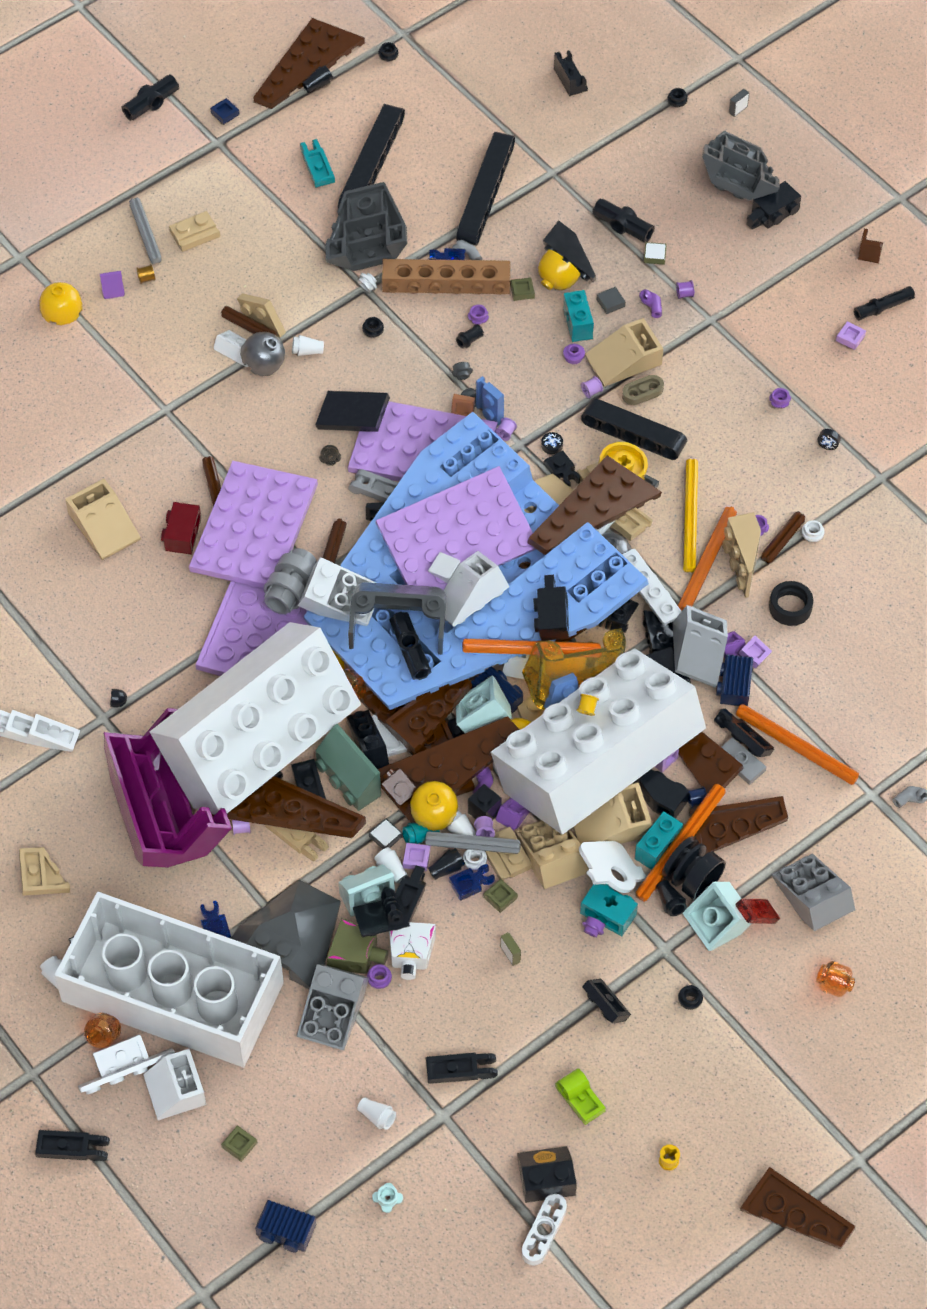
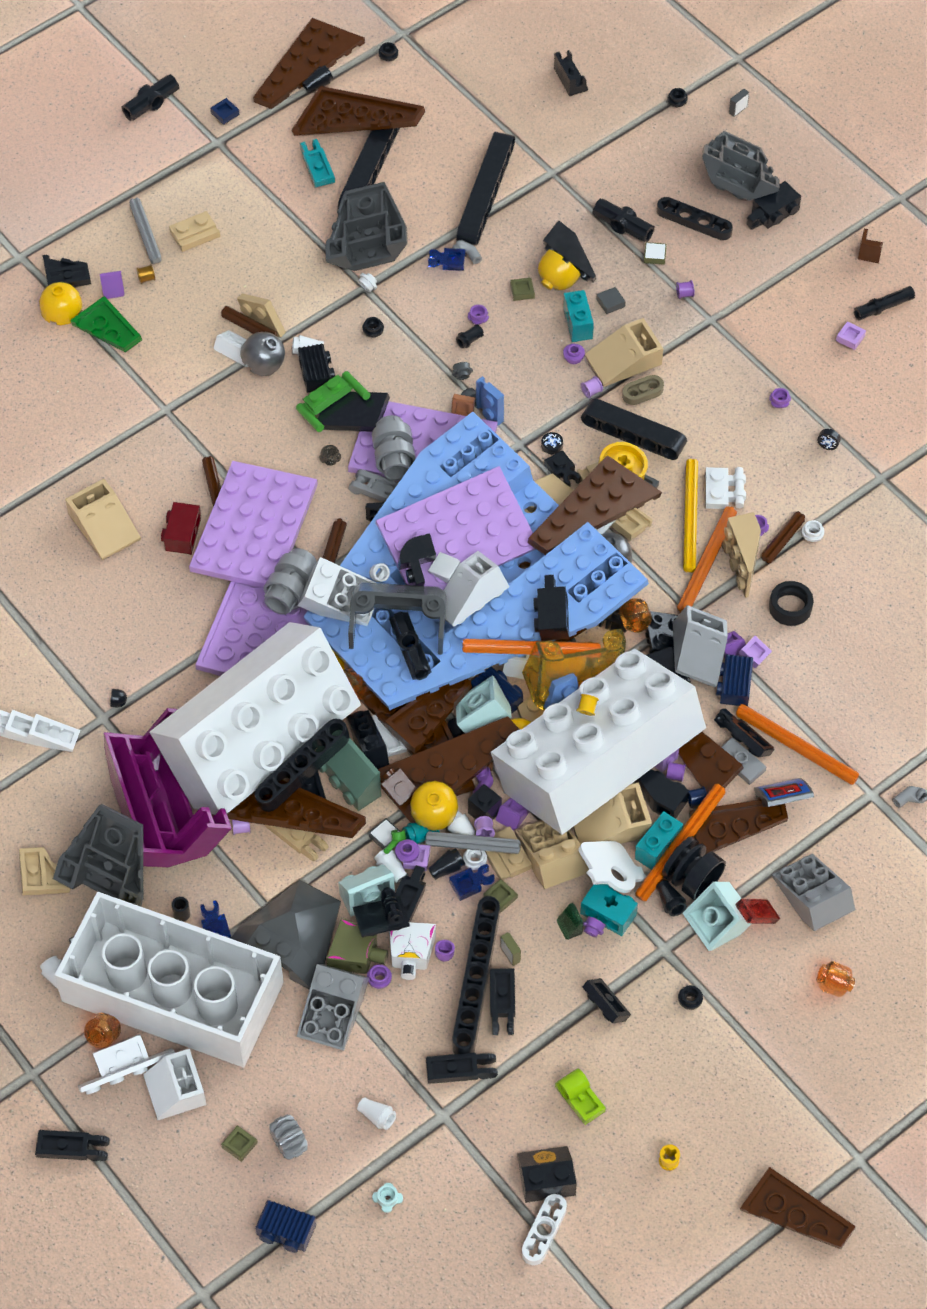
medium nougat brick [382,259,510,295] -> none
lavender axle [495,418,517,441] -> none
white bracket [622,549,681,625] -> none
medium lavender arm [639,289,662,318] -> none
none -> black wing [42,255,91,287]
none -> dark grey wedge [53,804,144,907]
none -> green wing [70,296,142,353]
none -> black hinge [171,897,190,922]
none -> black beam [255,718,350,812]
none -> light grey gear [269,1114,308,1160]
none -> reddish brown wing [292,86,426,136]
none -> bright green plate [296,371,371,432]
none -> black brick [298,343,335,393]
none -> white hinge [369,563,390,582]
none -> light grey piece [372,415,416,481]
none -> bright green hand [384,830,406,854]
none -> medium lavender plate [395,840,419,863]
none -> black brick [398,533,436,586]
none -> medium lavender hinge [435,940,455,962]
none -> black beam [453,896,500,1054]
none -> black hinge [490,968,515,1035]
none -> clear green slope [557,903,584,940]
none -> clear orange head [619,598,652,633]
none -> black beam [657,197,733,240]
none -> medium lavender axle [666,761,686,783]
none -> white plate [705,467,746,509]
none -> slope [754,778,814,807]

